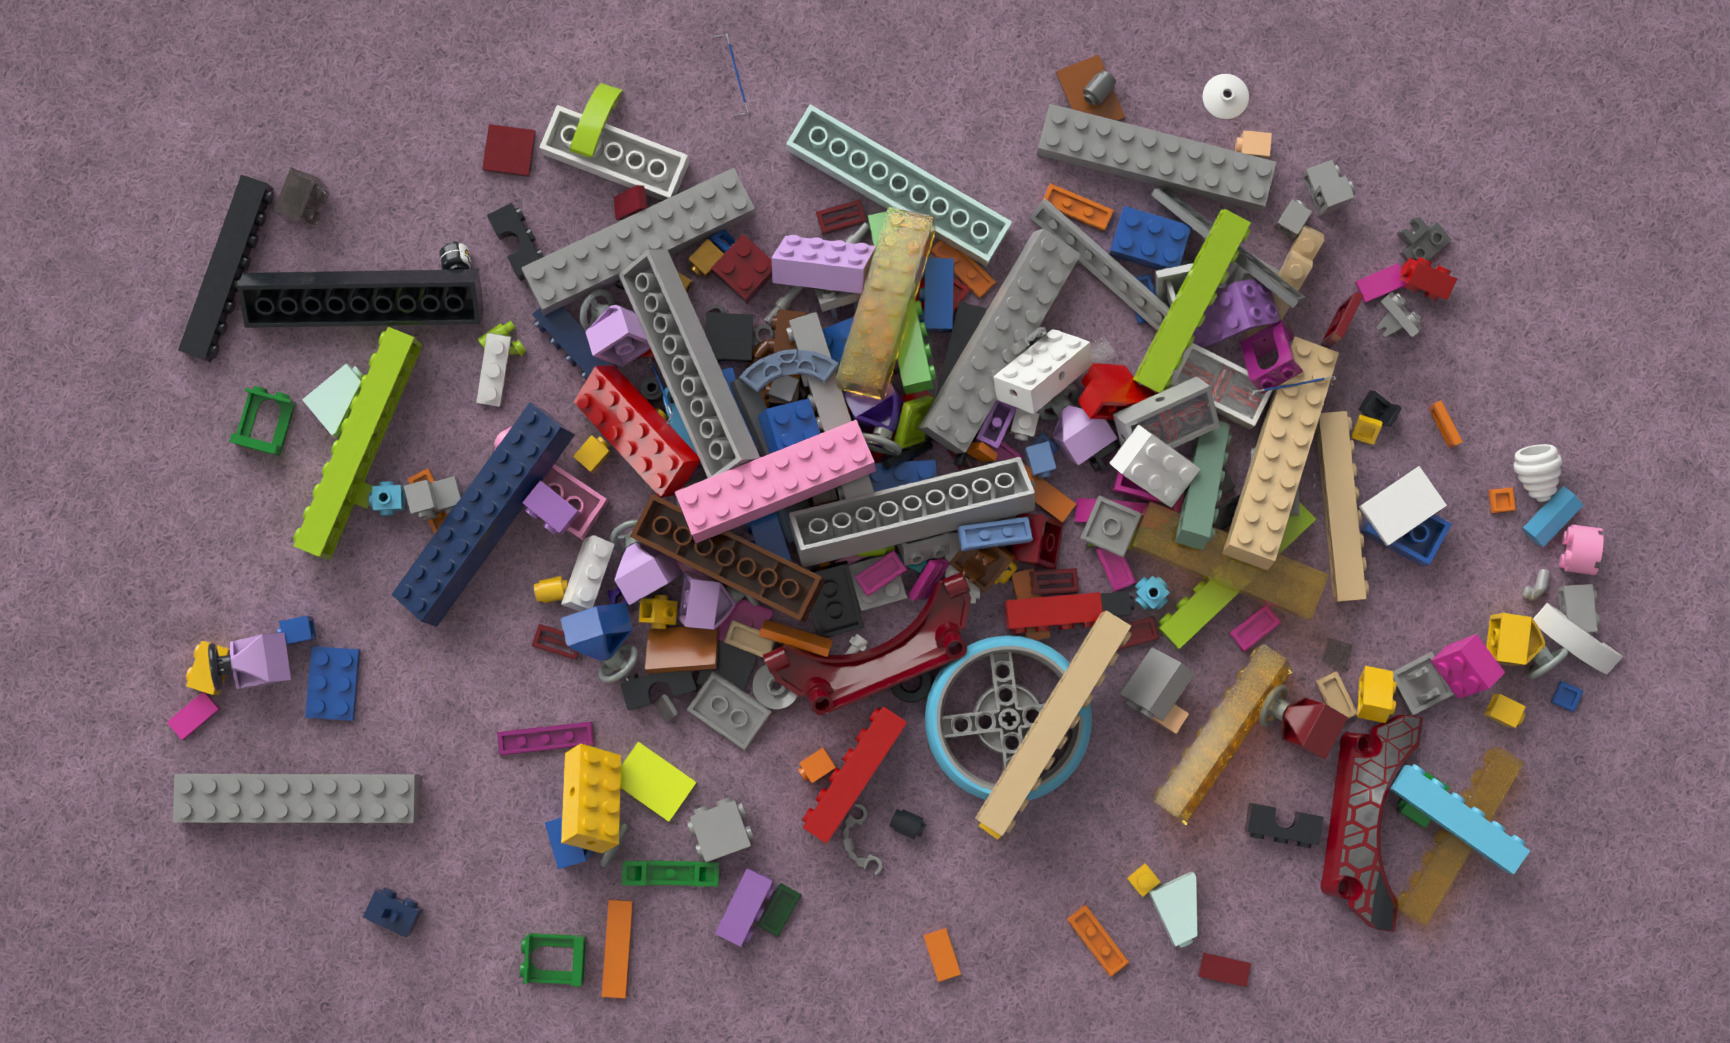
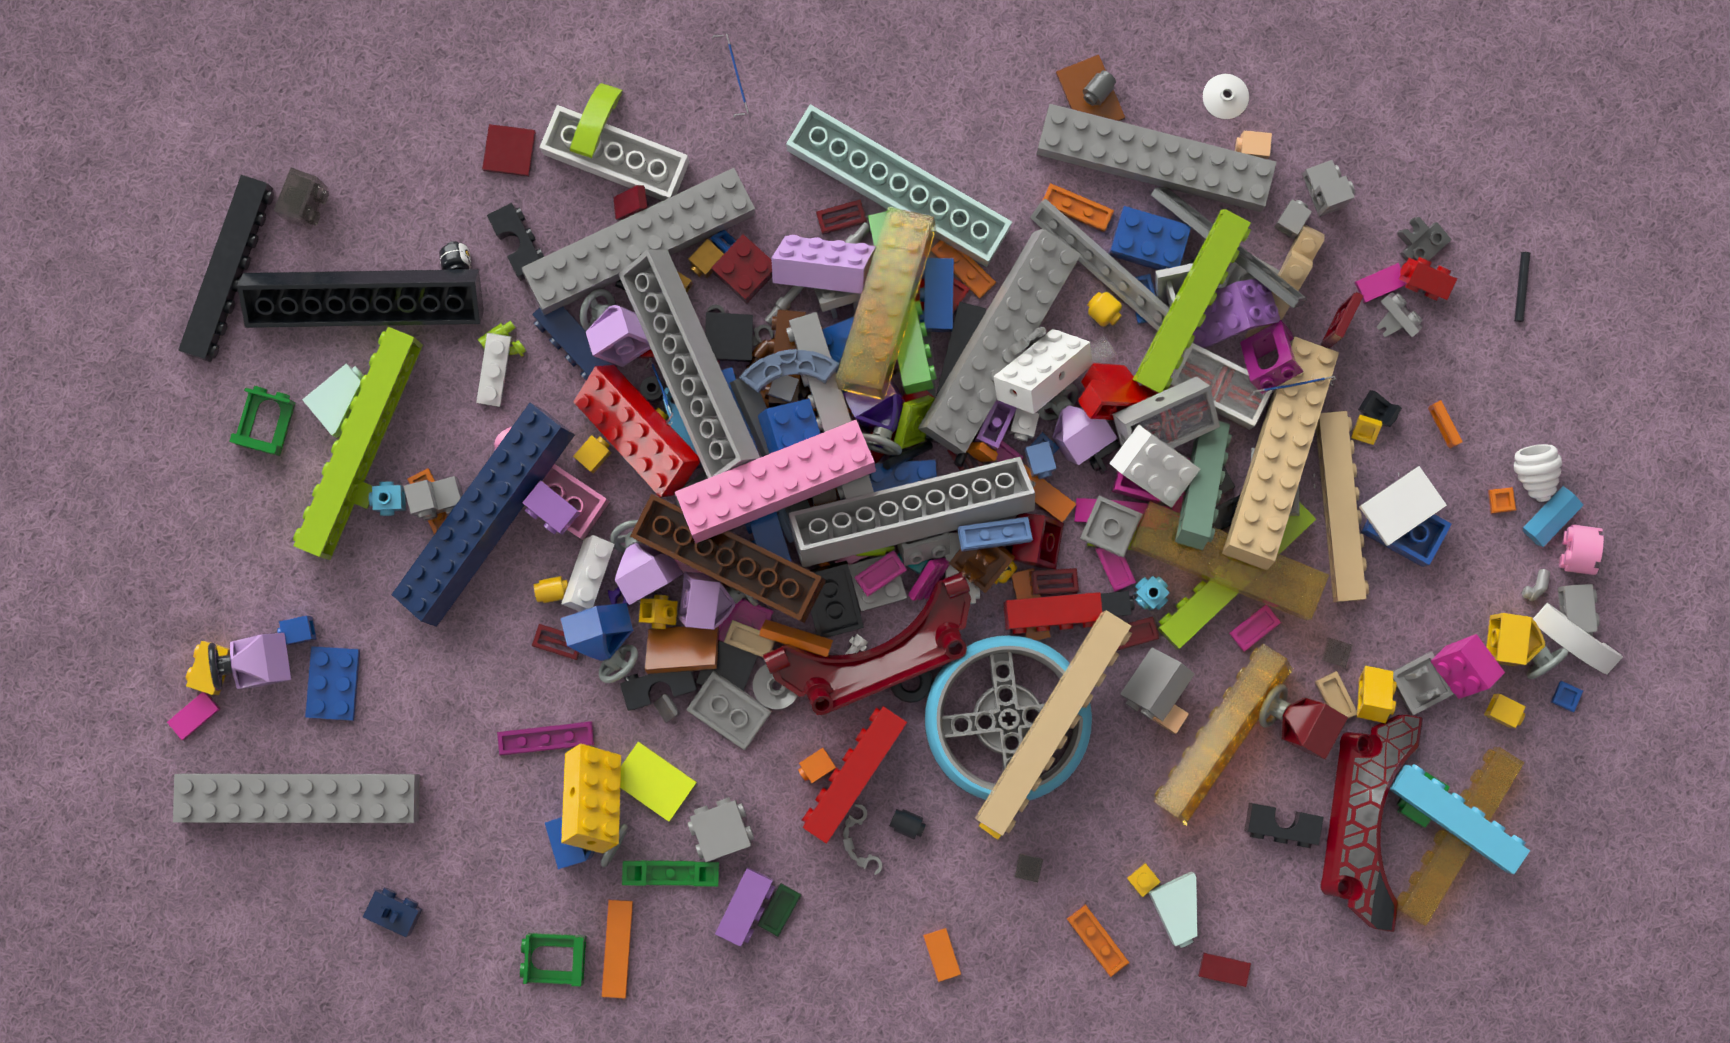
none -> clear smoke plate [1014,853,1043,883]
none -> yellow head [1087,292,1122,327]
none -> black bar [1514,252,1531,322]

